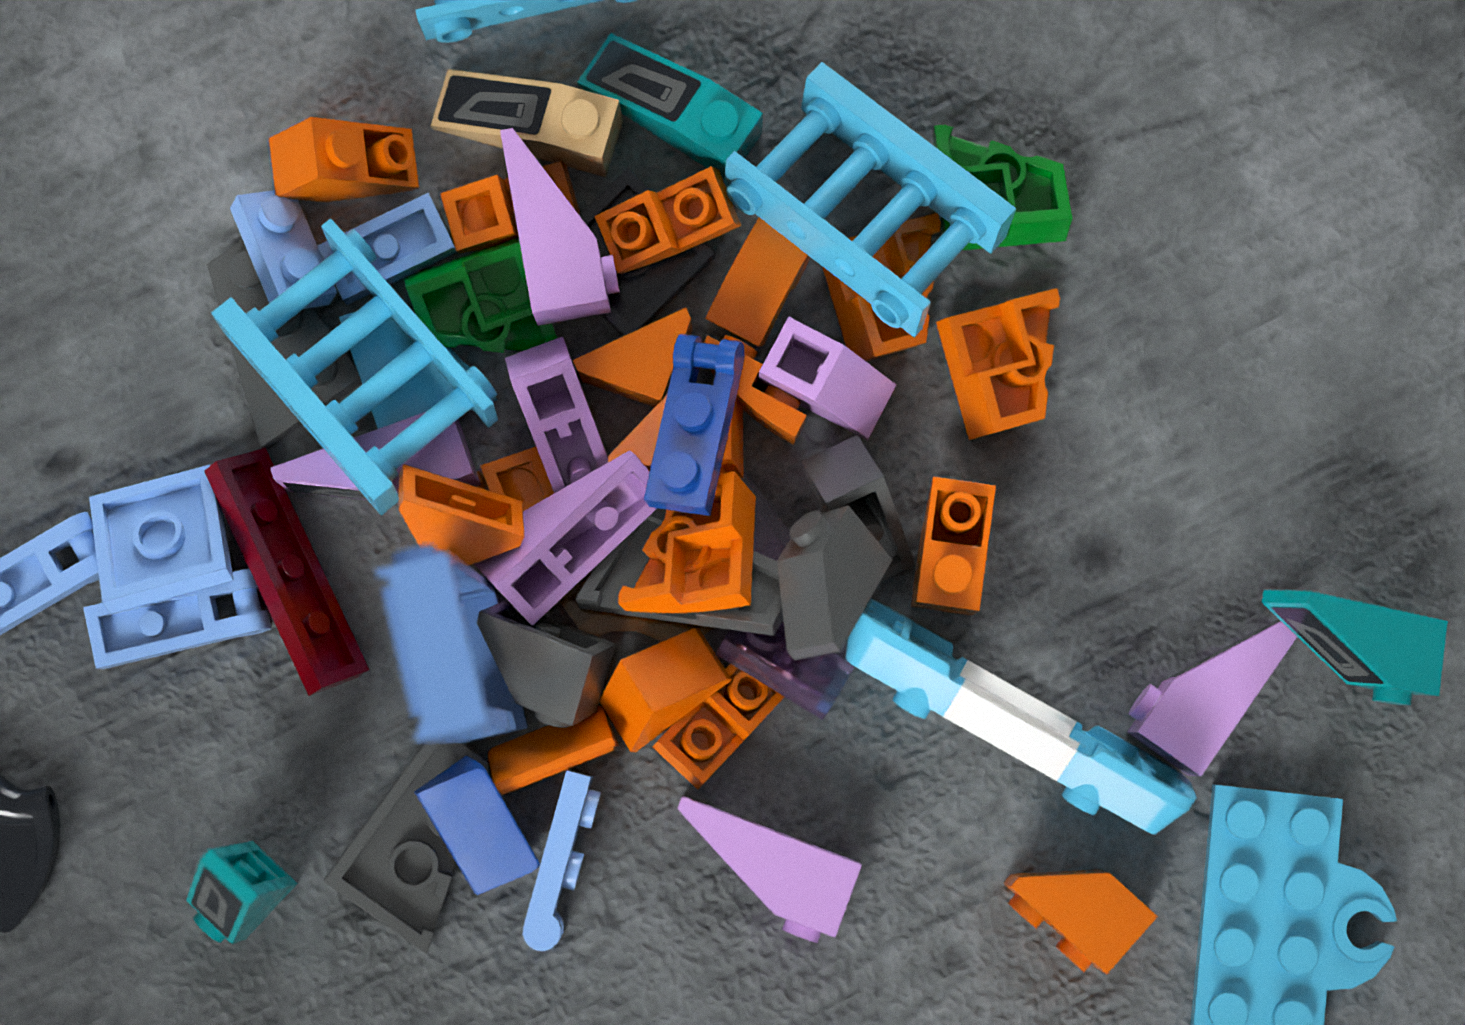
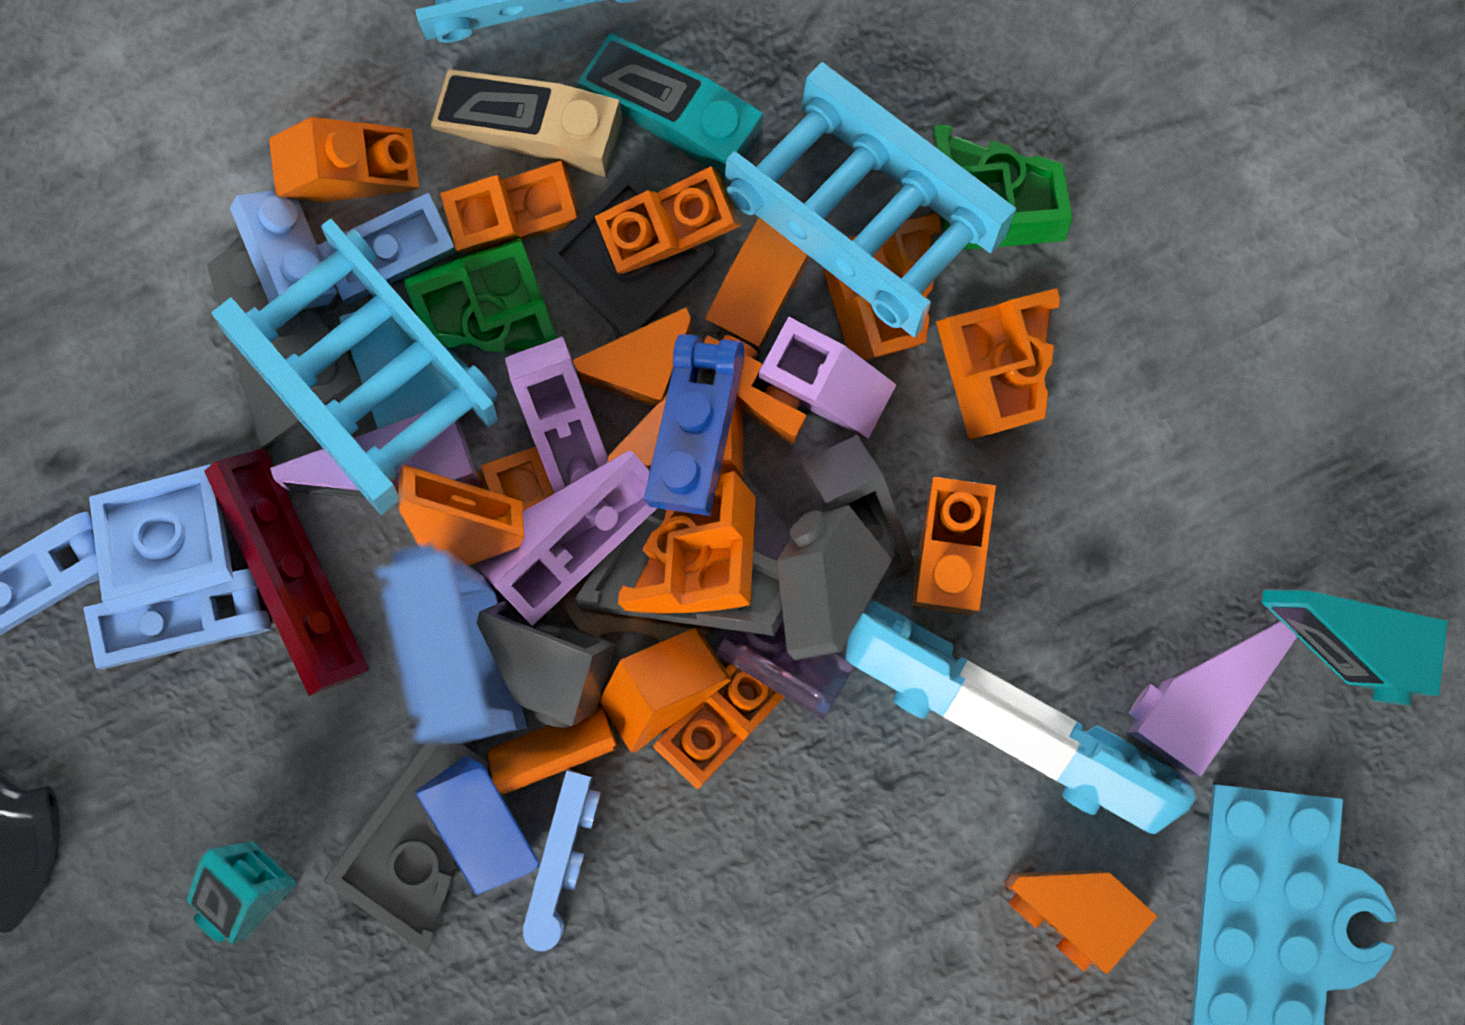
lavender slope [500,128,620,326] -> none
lavender slope [677,795,862,943] -> none

